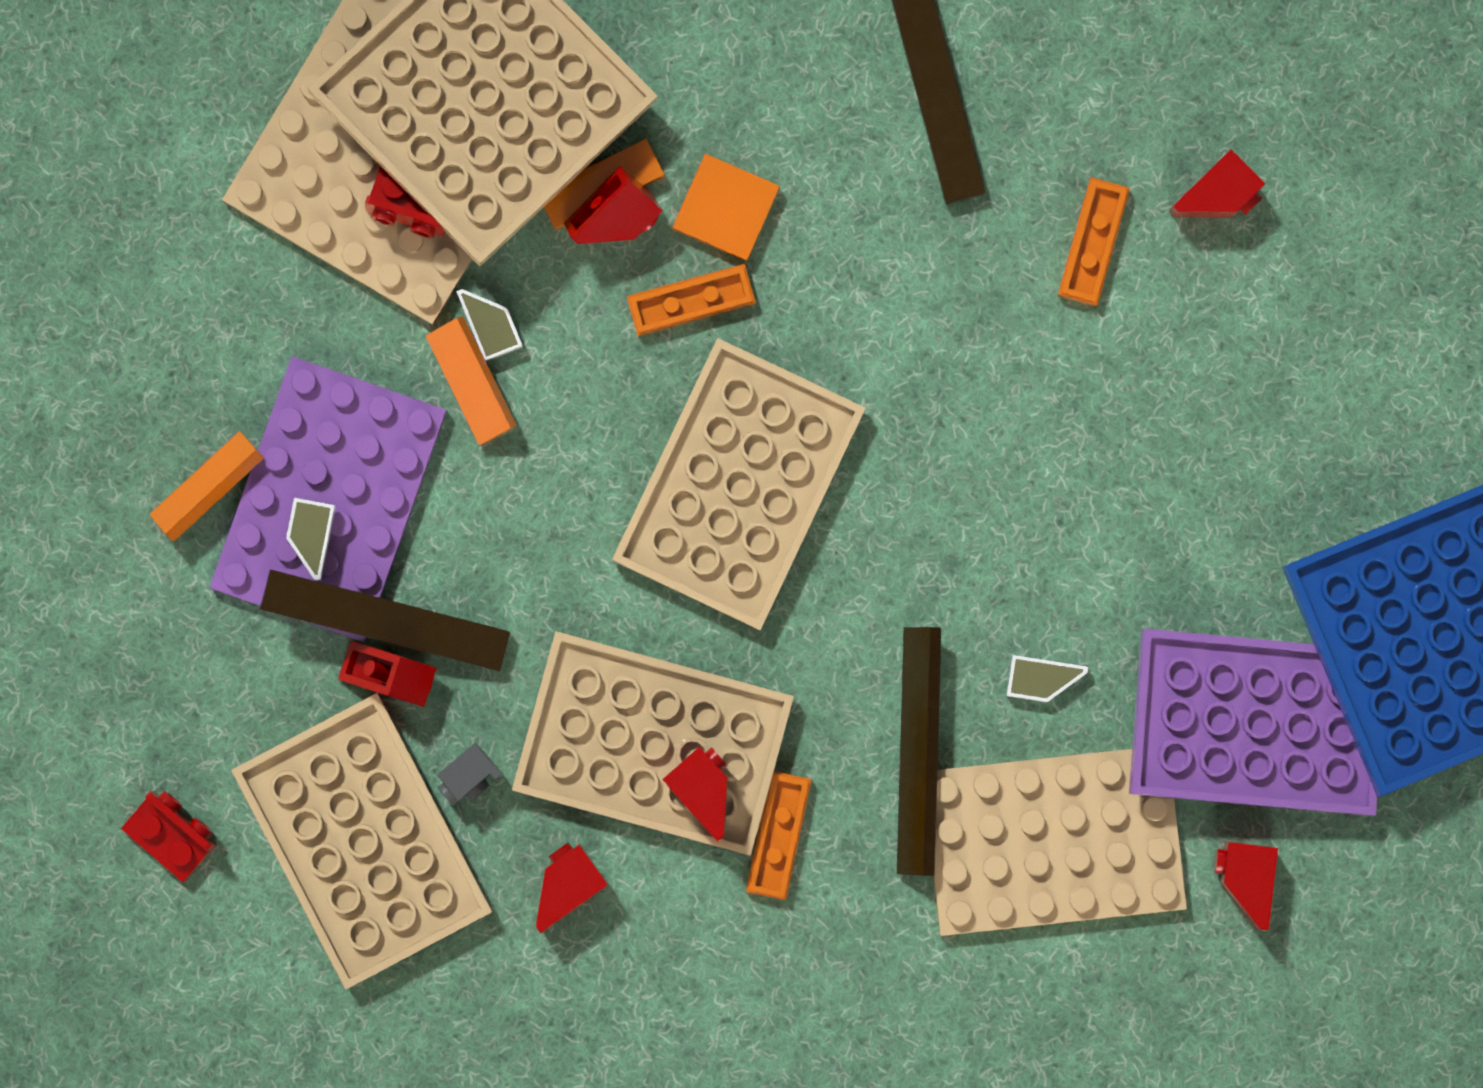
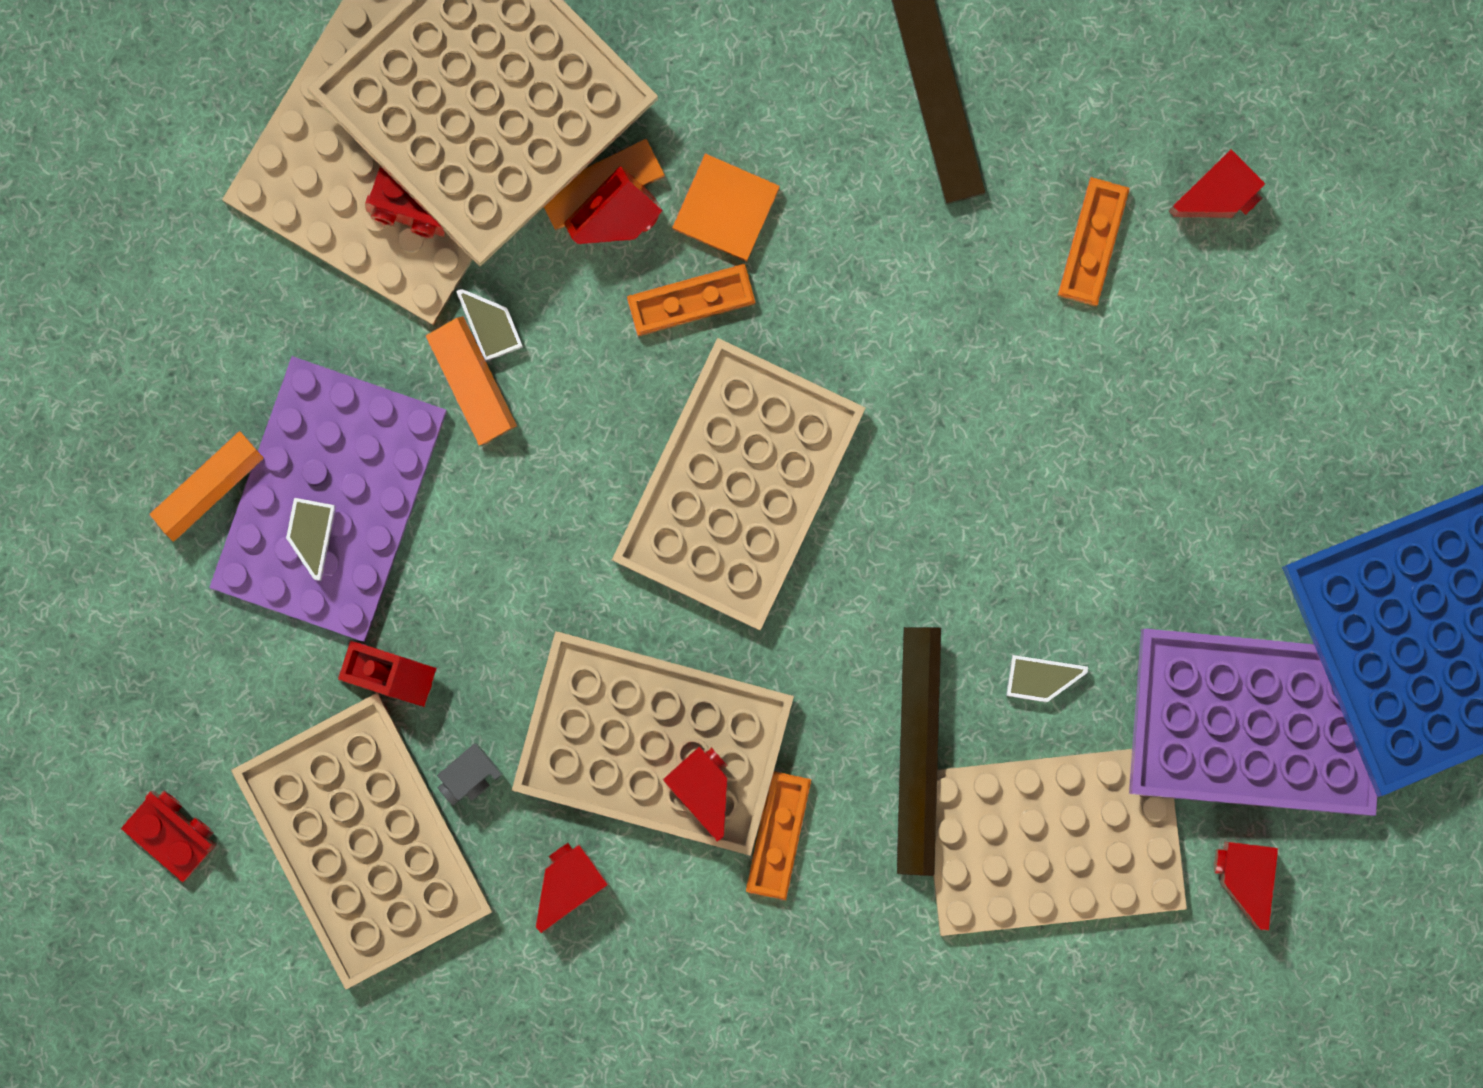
dark brown tile [259,569,510,671] -> none

